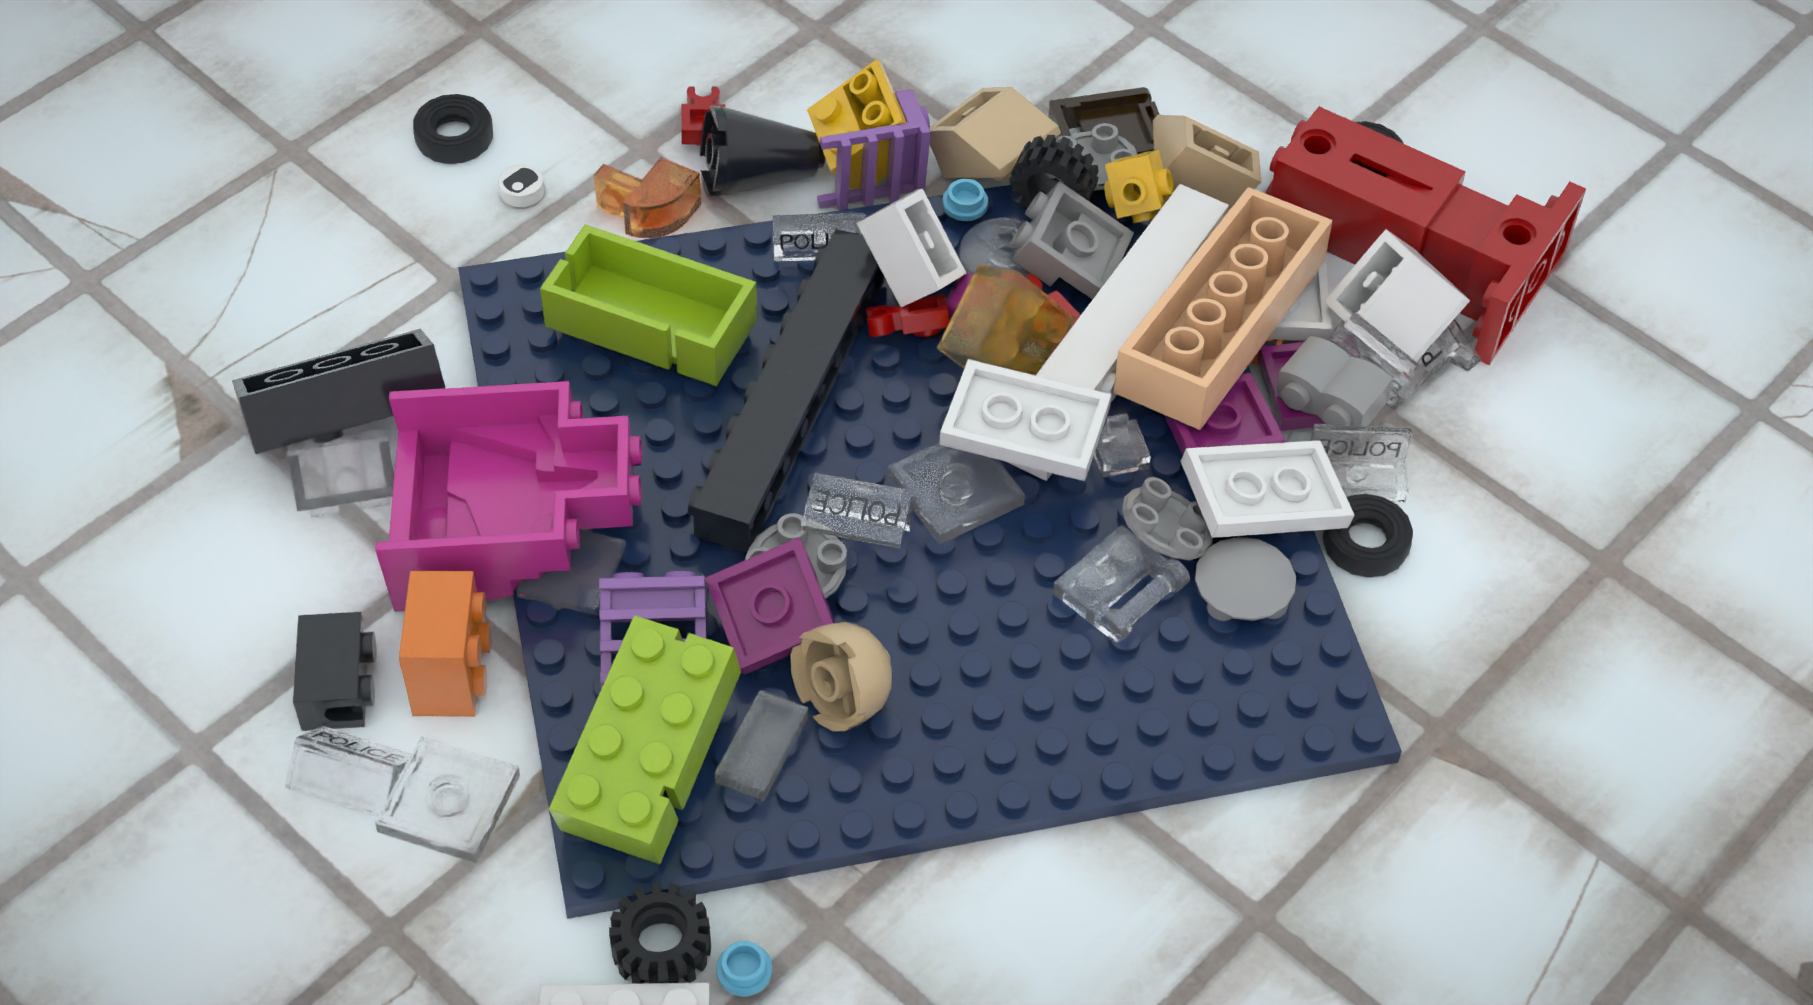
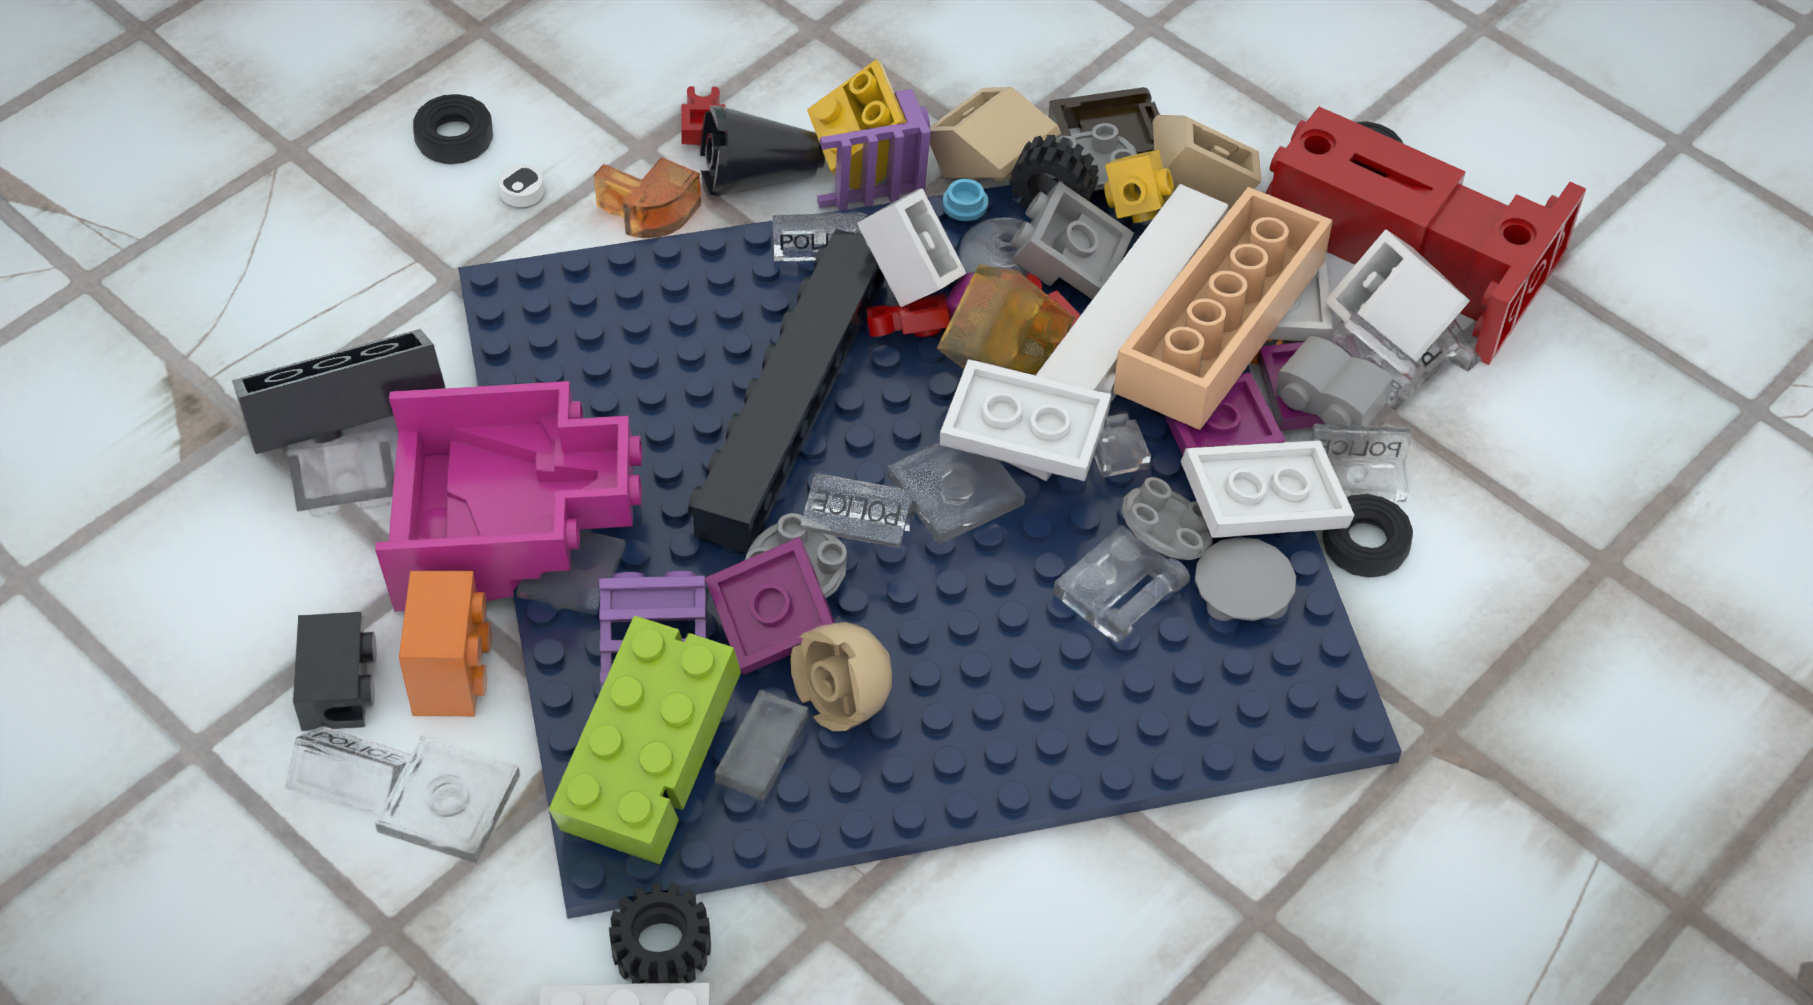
lime piece [540,224,757,386] -> none
medium azure plate [716,941,772,997] -> none

